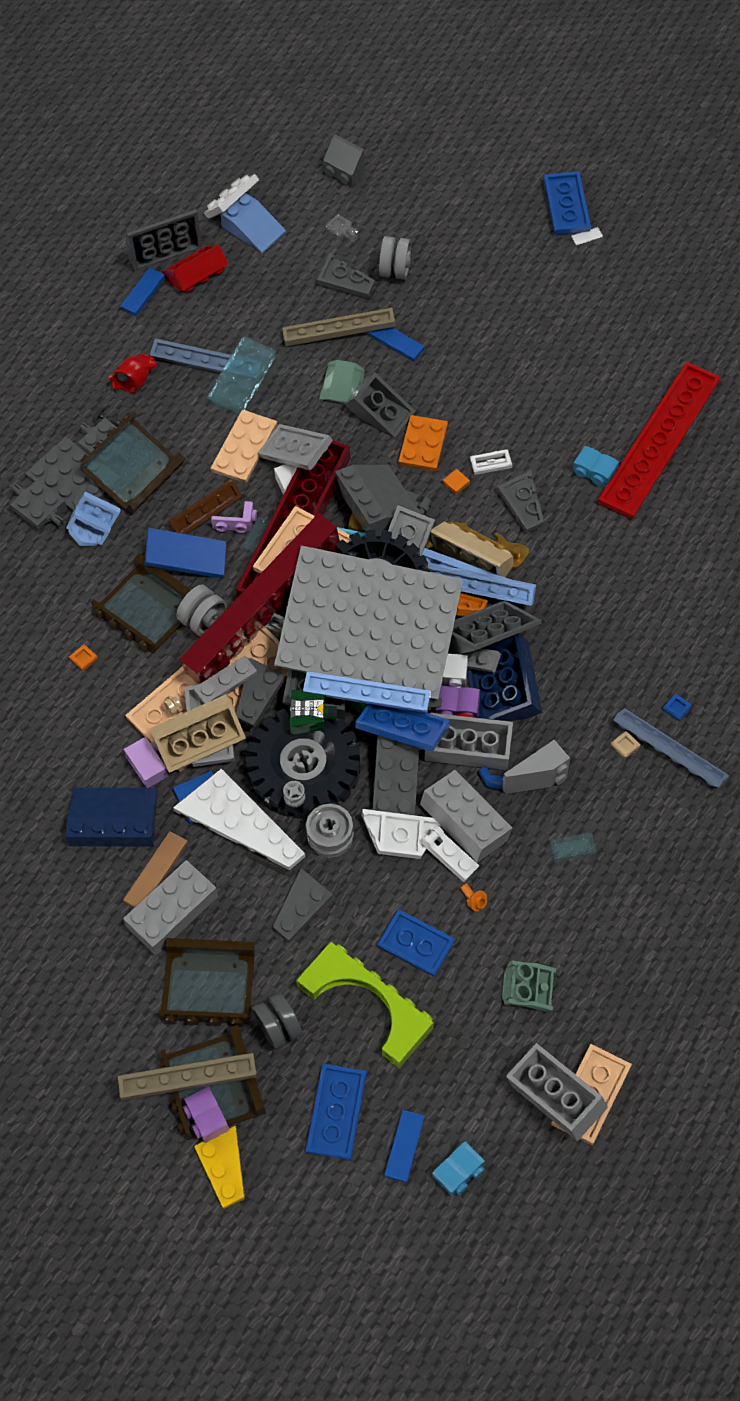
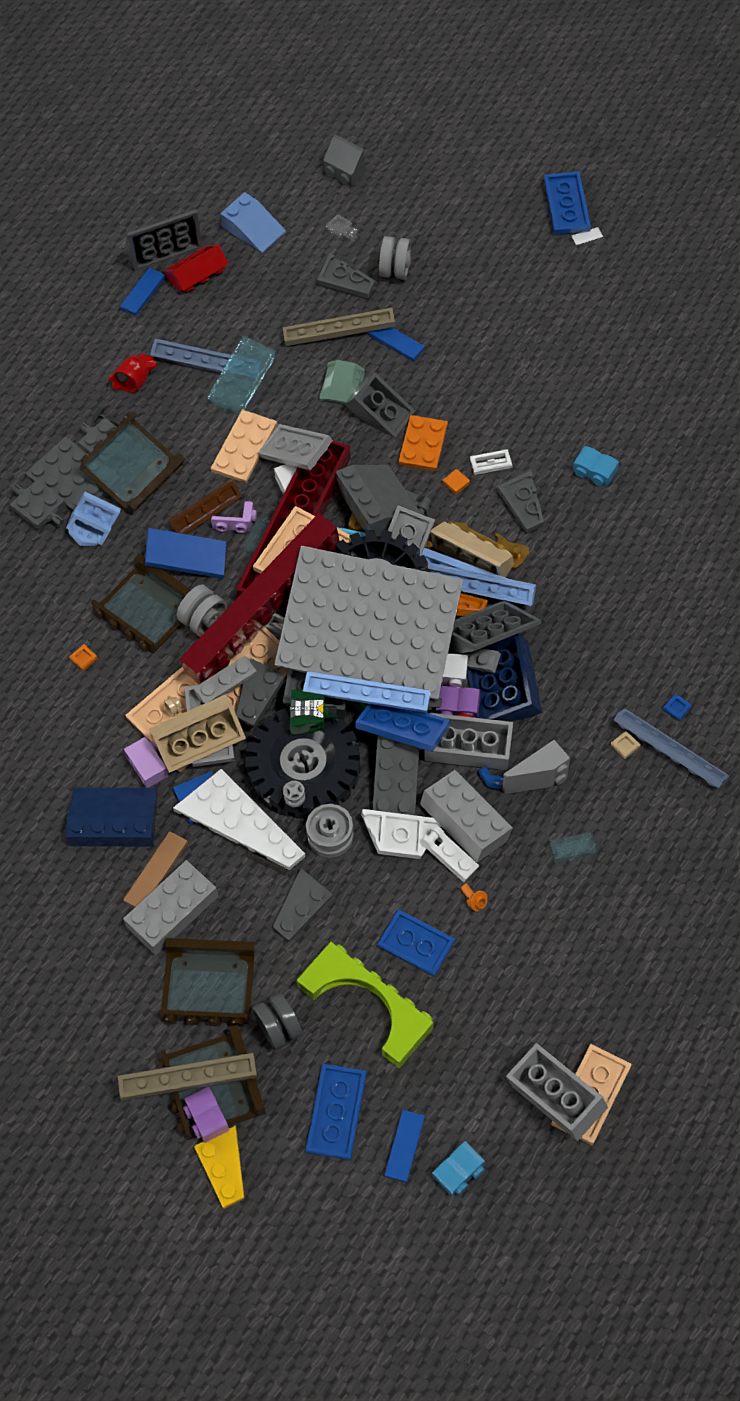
white plate [204,174,259,218] -> none
sand green slope [502,960,556,1012] -> none
red plate [598,362,720,520] -> none

